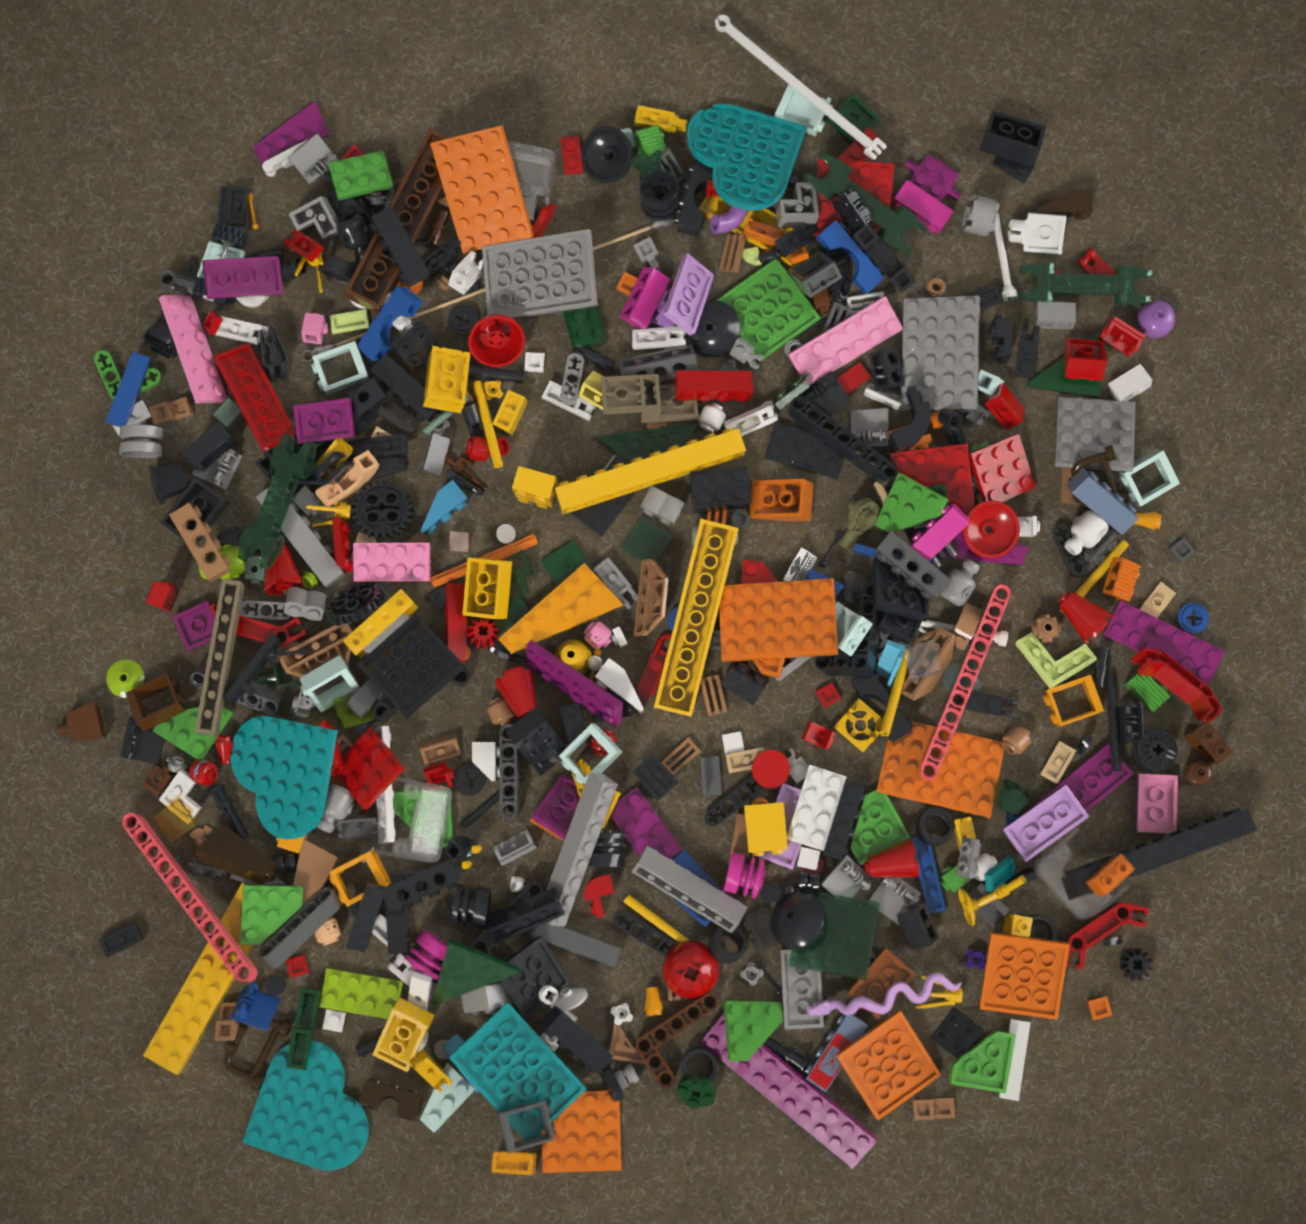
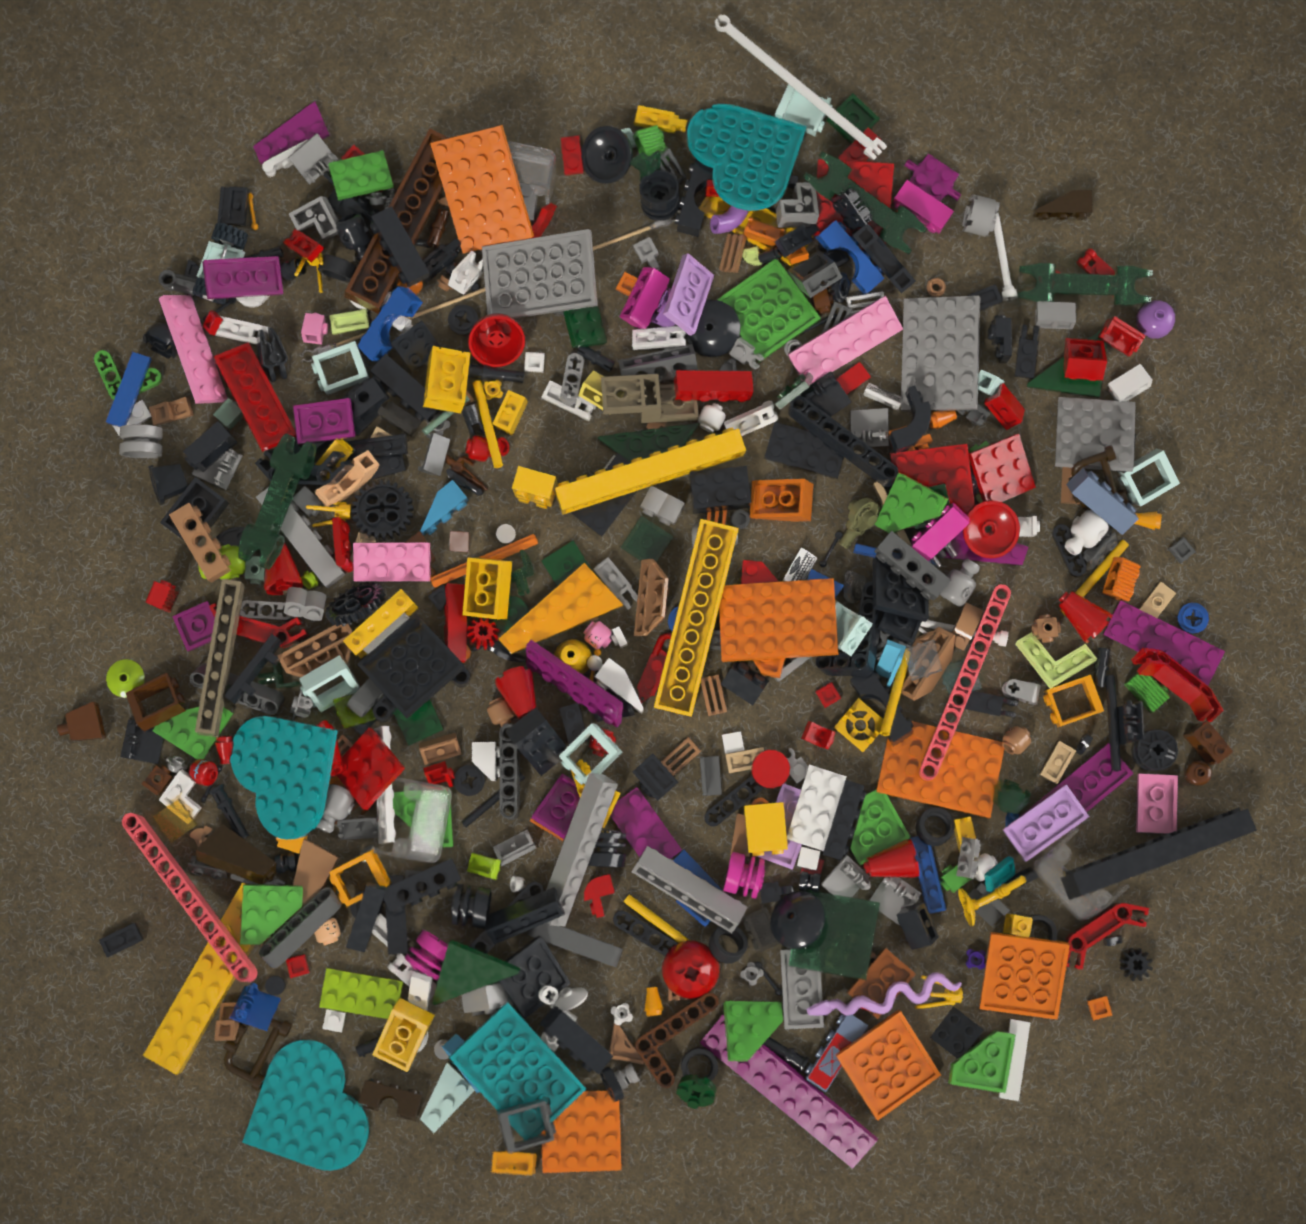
black hinge [266,649,307,659] -> none
dark green slope [286,987,322,1070] -> none
yellow hinge [408,1049,453,1092] -> none
black piece [444,836,482,869] -> none
black brick [869,349,905,391] -> none
medium nougat slope [913,1097,955,1120] -> none
black piece [938,408,966,445] -> none
black brick [979,110,1046,167] -> none
black plate [993,156,1035,184] -> none
white plate [1008,212,1066,254] -> none
orange brick [1086,854,1135,897] -> none
none -> dark green plate [394,699,444,746]
none -> lime tile [467,853,501,879]
none -> light grey piece [1002,679,1041,705]

